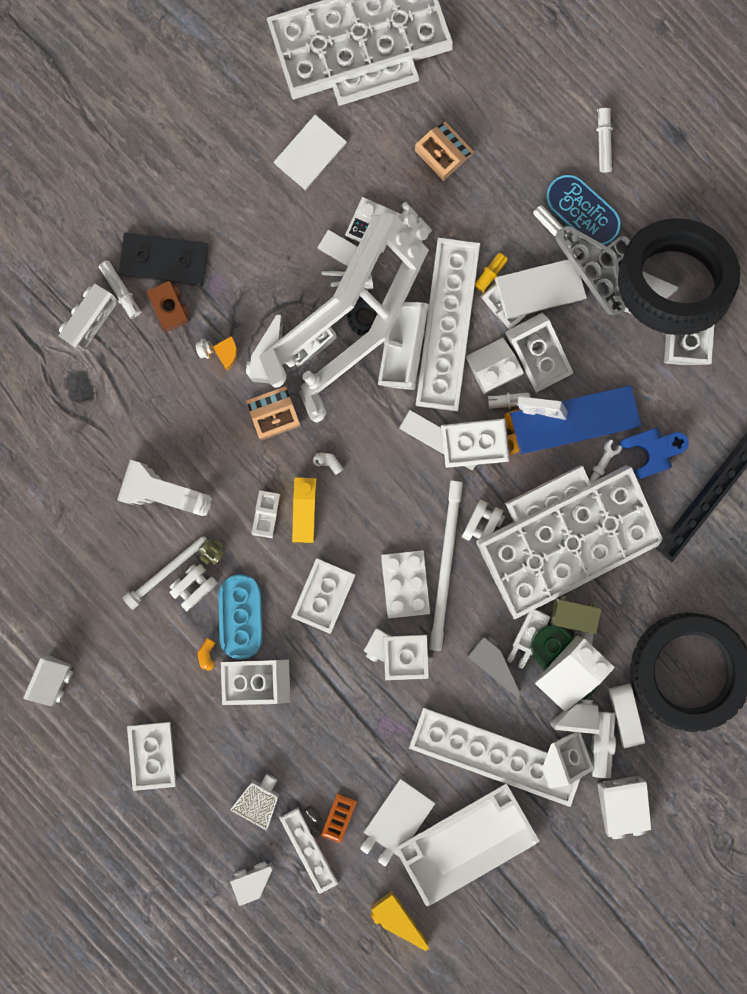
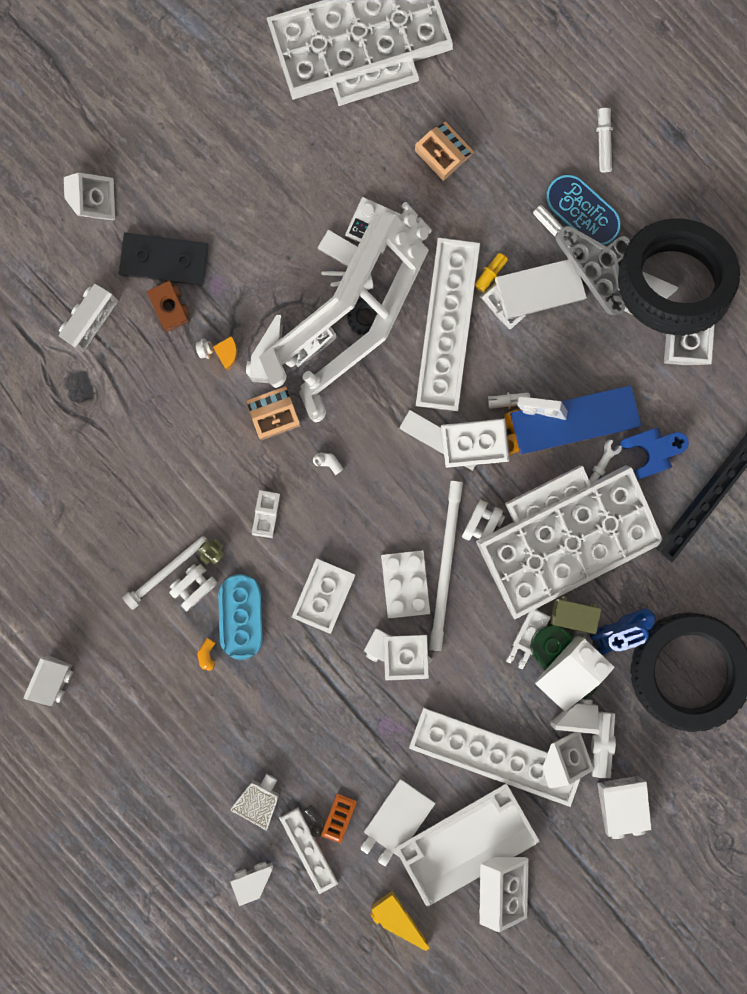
white axle [99,260,142,319] -> none
white arm [117,460,212,516] -> none
white plate [127,722,177,791] -> none
white slope [221,660,290,705] -> none
white tile [274,115,347,191] -> none
yellow slope [292,477,317,543] -> none
white container [378,302,429,390] -> none
white slope [465,338,524,394] -> none
light grey slope [467,636,521,698] -> none
white slope [505,312,573,393] -> none
white beam [608,683,645,749] -> none
none -> white slope [64,172,115,220]
none -> white slope [479,857,529,932]
none -> blue piece [589,608,656,655]

